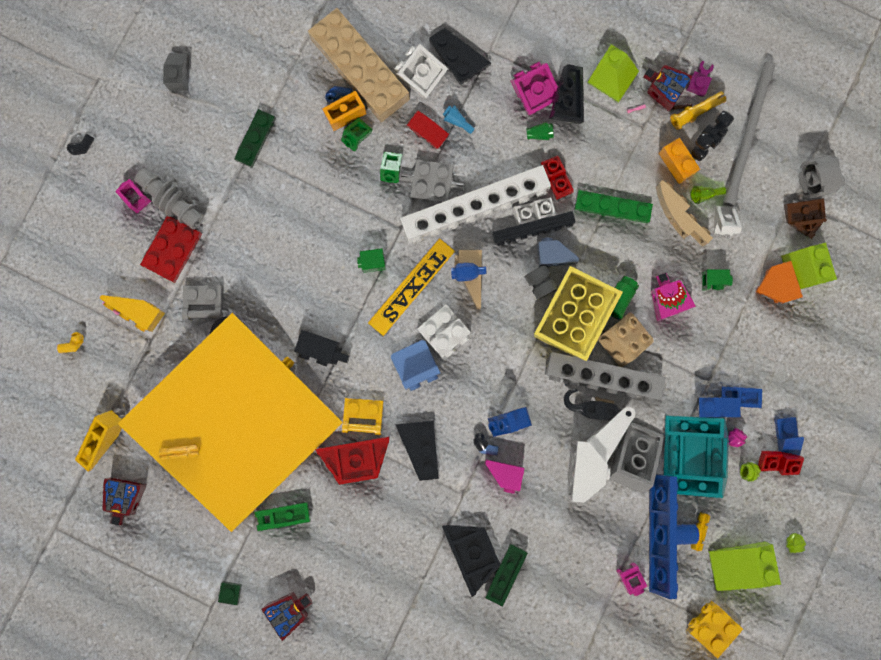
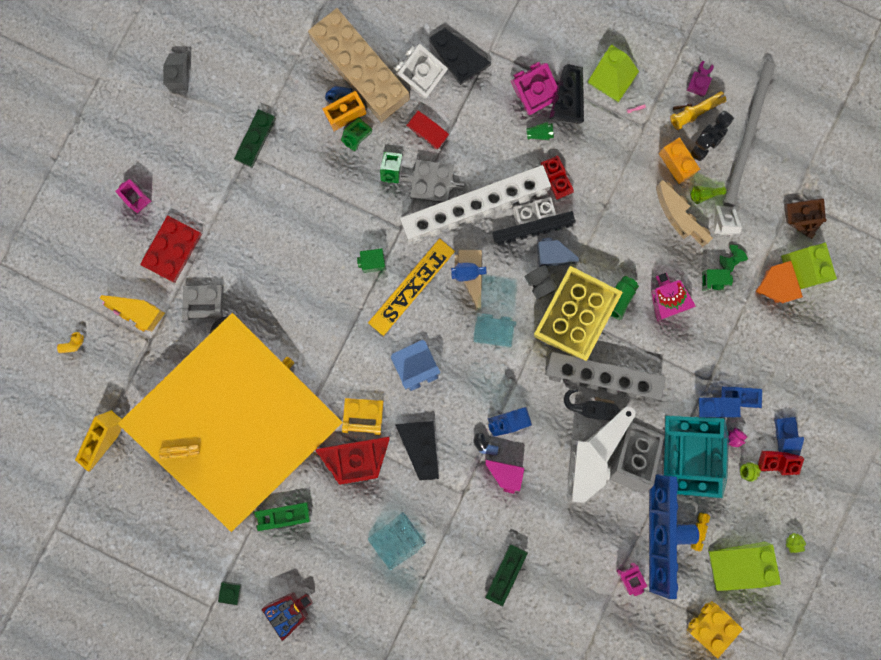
black arm [67,134,95,155] -> none
torso [102,477,147,525] -> none
light grey piece [134,168,204,229] -> none
black hinge [294,330,350,367] -> none
white plate [417,305,471,358] -> none
dark azure cone [442,105,475,134] -> none
black wing [442,525,500,597] -> none
green plate [574,190,653,224] -> none
tan bracket [598,313,654,367] -> none
torso [643,65,693,112] -> none
light grey brick [799,155,845,198] -> none
none -> clear light blue bracket [368,512,426,570]
none -> clear light blue bracket [473,314,517,348]
none -> green piece [719,245,748,273]

